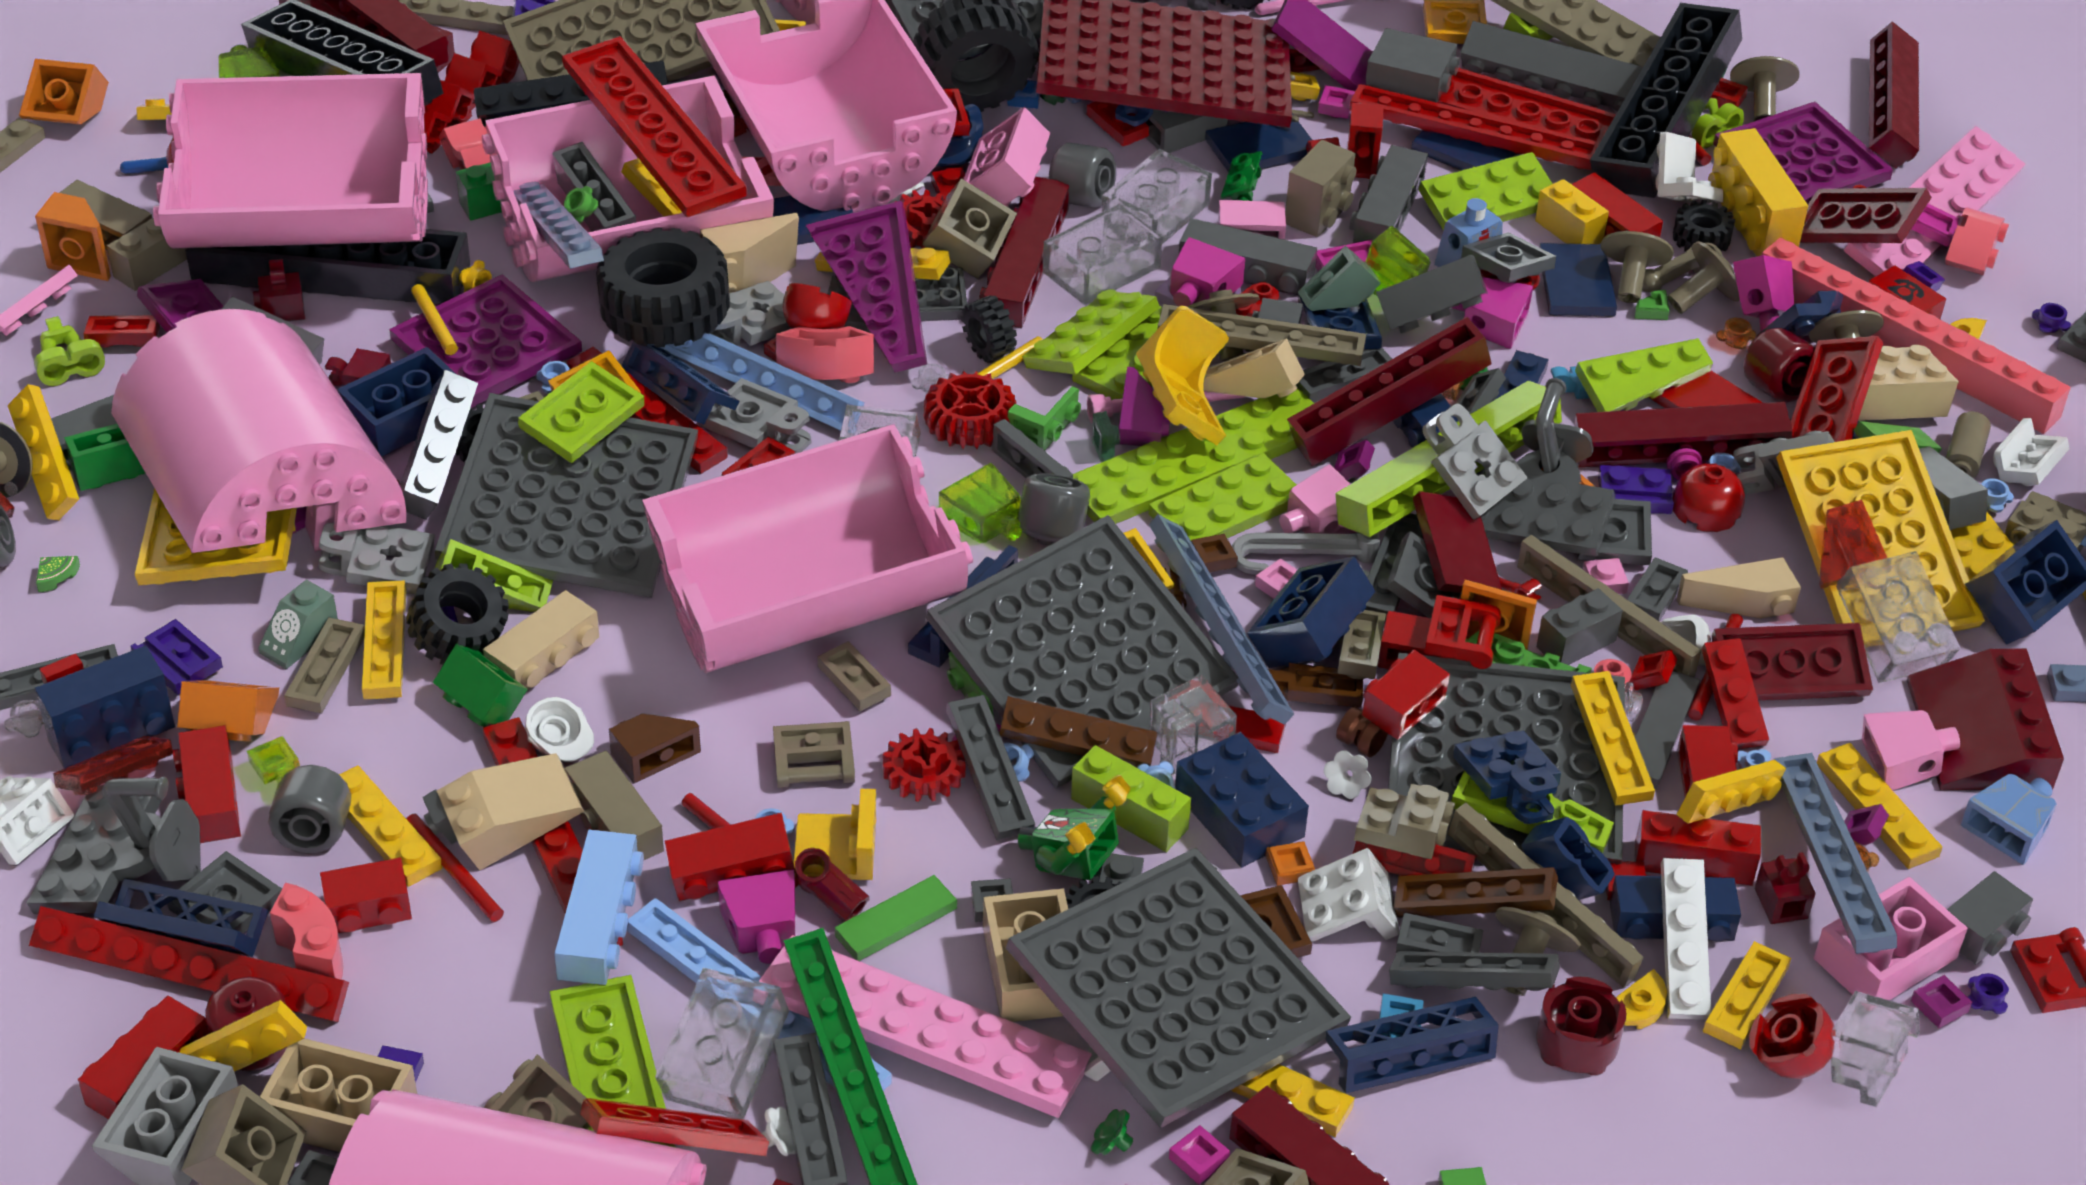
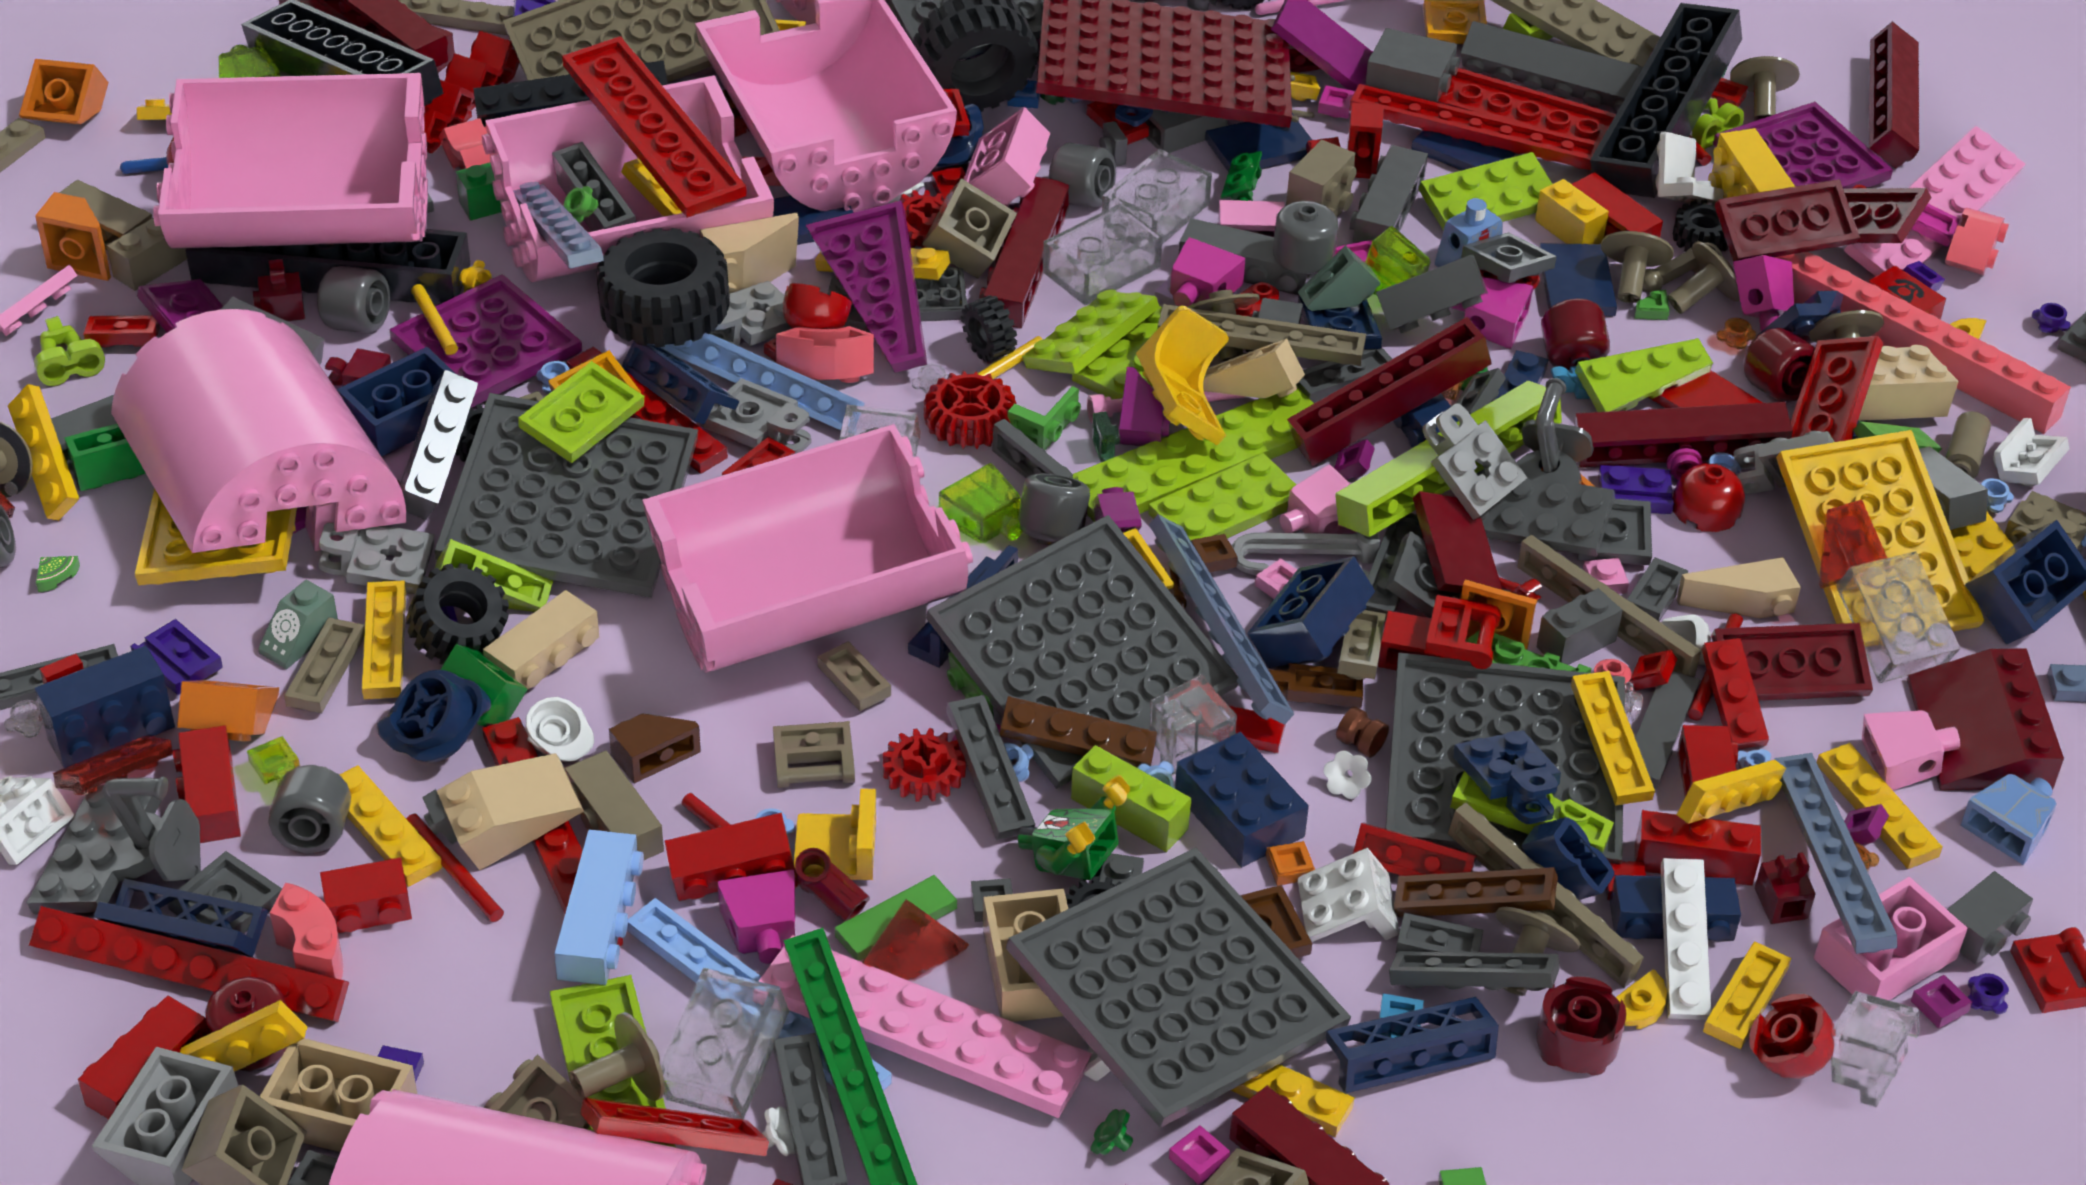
dark tan plate [1354,783,1455,859] -> none
red brick [1362,650,1450,740] -> none
none -> dark grey head [317,266,390,333]
none -> dark blue piece [377,670,491,762]
none -> dark tan piece [569,1012,665,1101]
none -> clear red wing [862,899,969,981]
none -> magenta slope [1093,487,1142,533]
none -> dark grey plate [1099,121,1128,167]
none -> dark grey head [1273,201,1338,274]
none -> dark red head [1541,298,1610,370]
none -> dark red plate [1714,179,1860,262]

